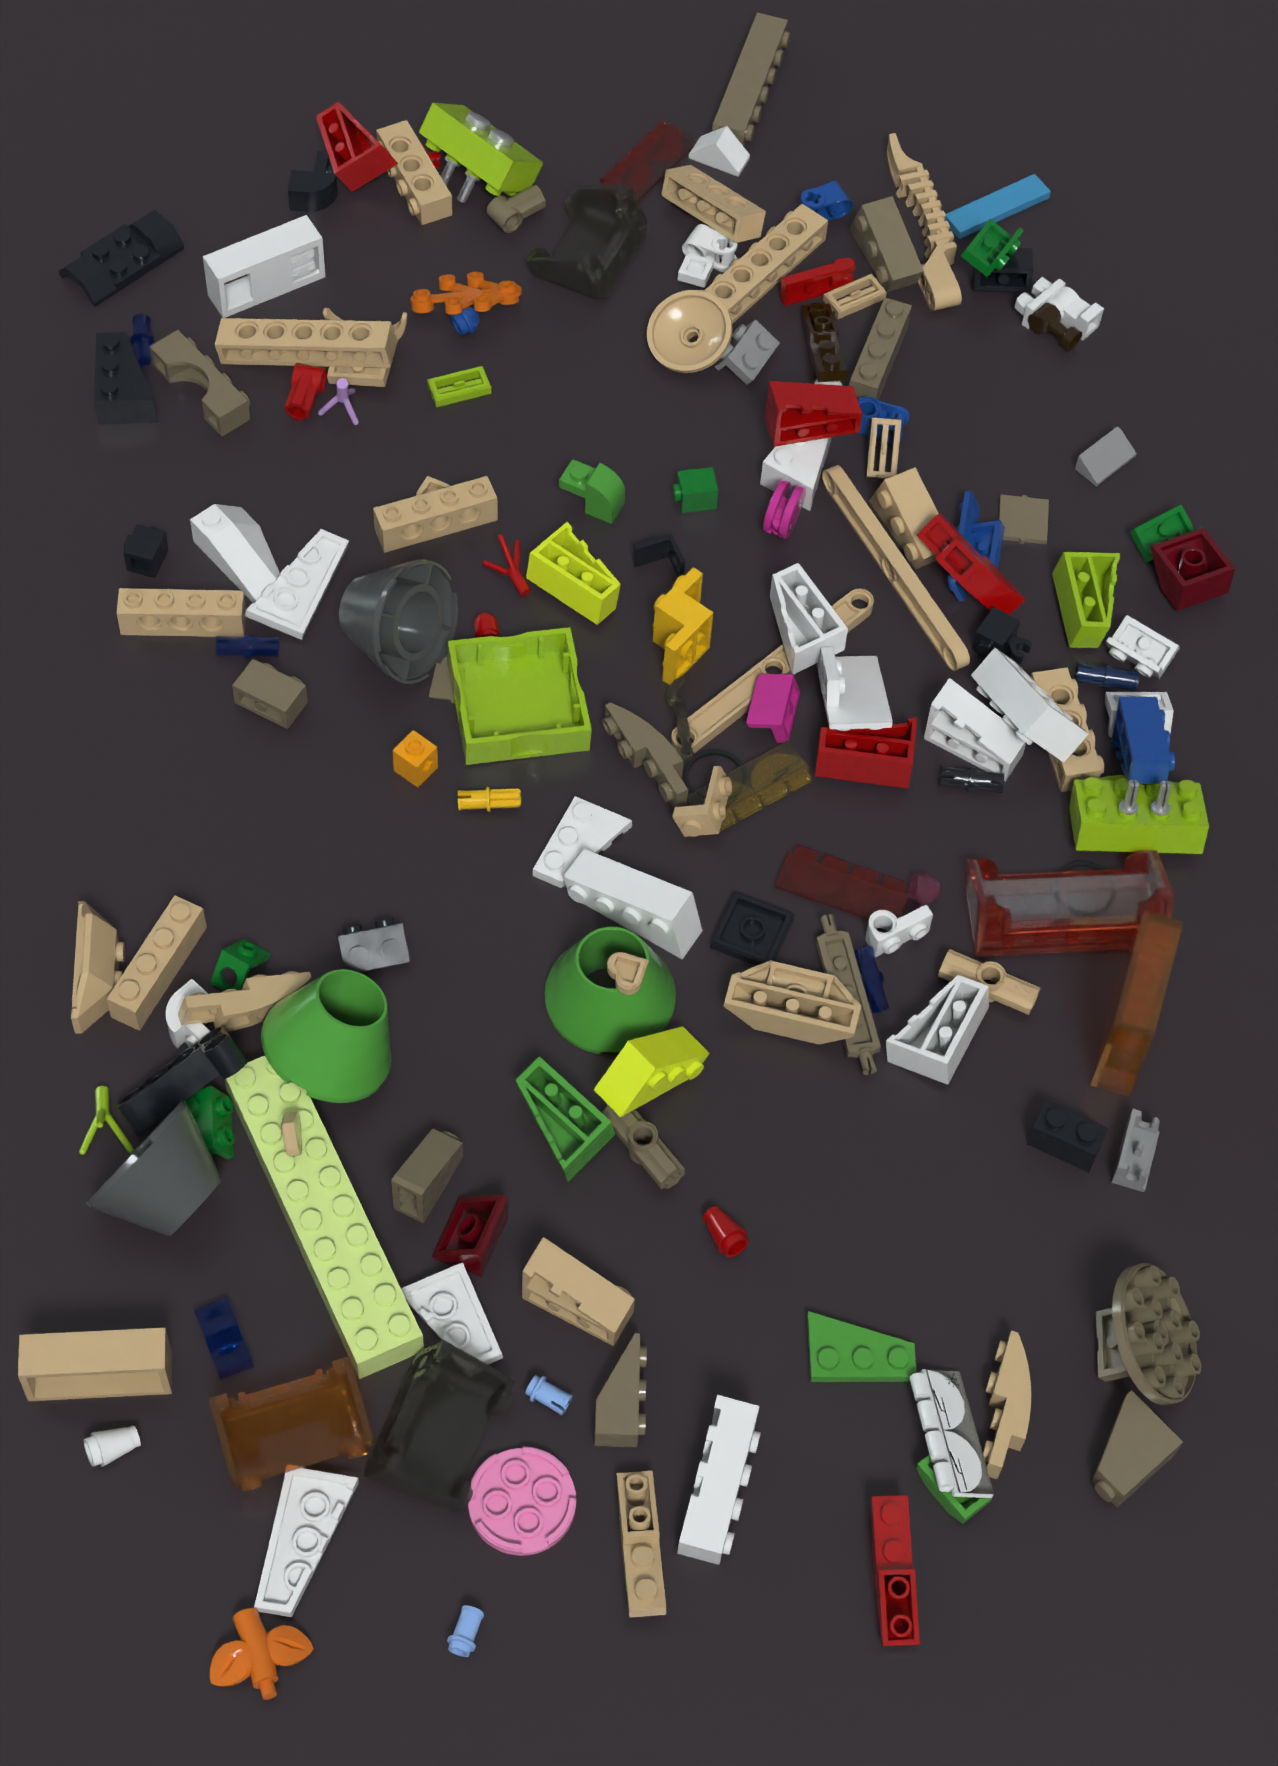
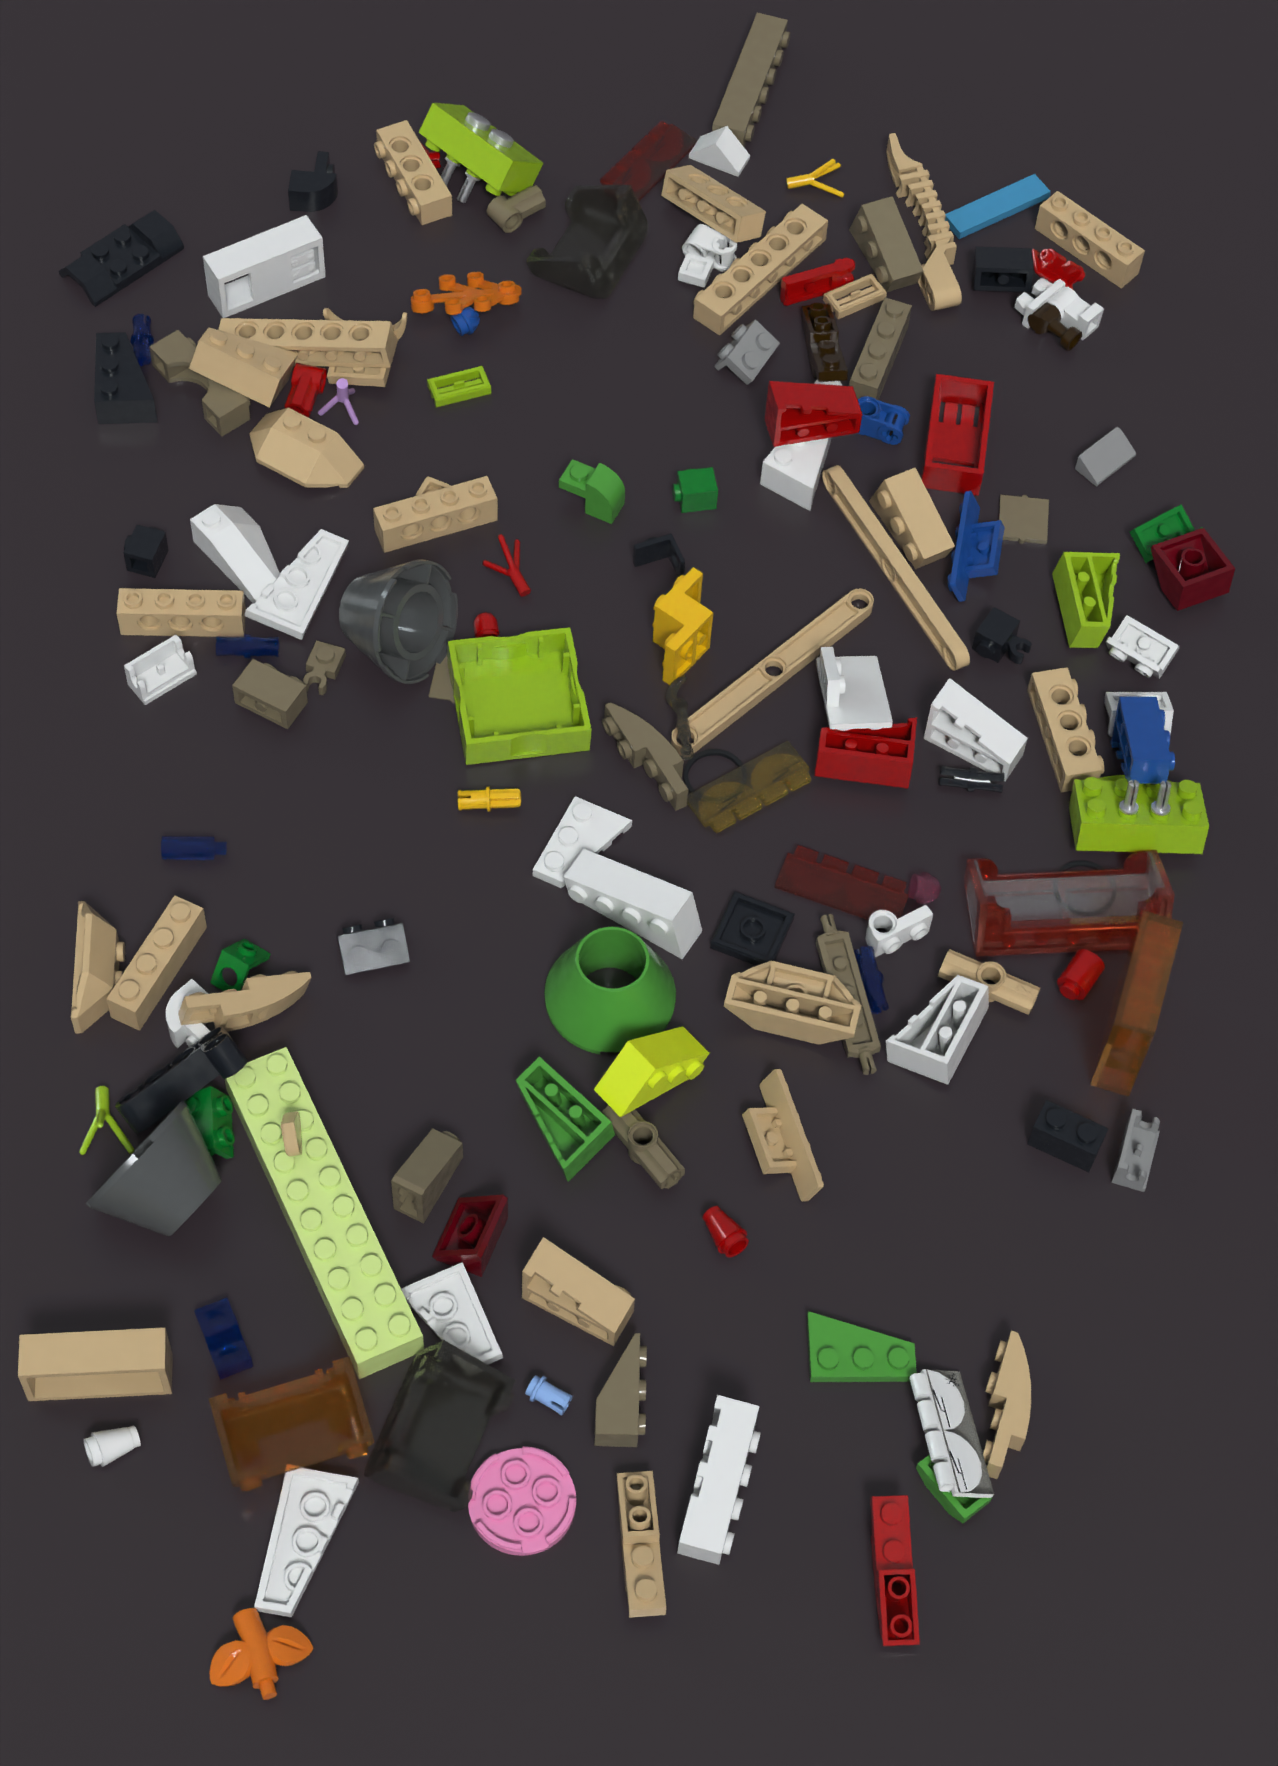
bright green cone [261,969,392,1103] -> none
red wedge [316,102,398,192] -> none
light orange brick [392,730,438,788] -> none
light blue pin [447,1605,484,1657] -> none
neon yellow wedge [526,522,621,625] -> none
tan tile [607,952,649,995] -> none
tan dish [647,290,733,373] -> none
tan bracket [672,766,732,837] -> none
dark pink panel [746,674,800,743] -> none
dark pink head [763,479,806,539] -> none
white wedge [770,563,848,674] -> none
blue piece [800,181,853,221] -> none
tan tile [866,417,901,479] -> none
red slope [917,513,1026,615] -> none
green bracket [961,219,1024,277] -> none
white wedge [971,648,1089,762] -> none
dark blue pin [1074,662,1139,691] -> none
dark tan slope [1092,1390,1183,1508] -> none
dark tan bracket [1096,1263,1202,1405] -> none
none -> white hinge [124,635,197,705]
none -> clear blue cylinder [161,836,227,860]
none -> tan wedge [189,327,298,408]
none -> tan wedge [249,408,364,488]
none -> dark tan plate [303,640,346,695]
none -> tan bracket [742,1069,824,1202]
none -> yellow plant [786,159,844,197]
none -> red piece [921,374,994,496]
none -> red hinge [1032,248,1085,290]
none -> tan brick [1035,191,1145,289]
none -> red brick [1057,949,1105,1000]

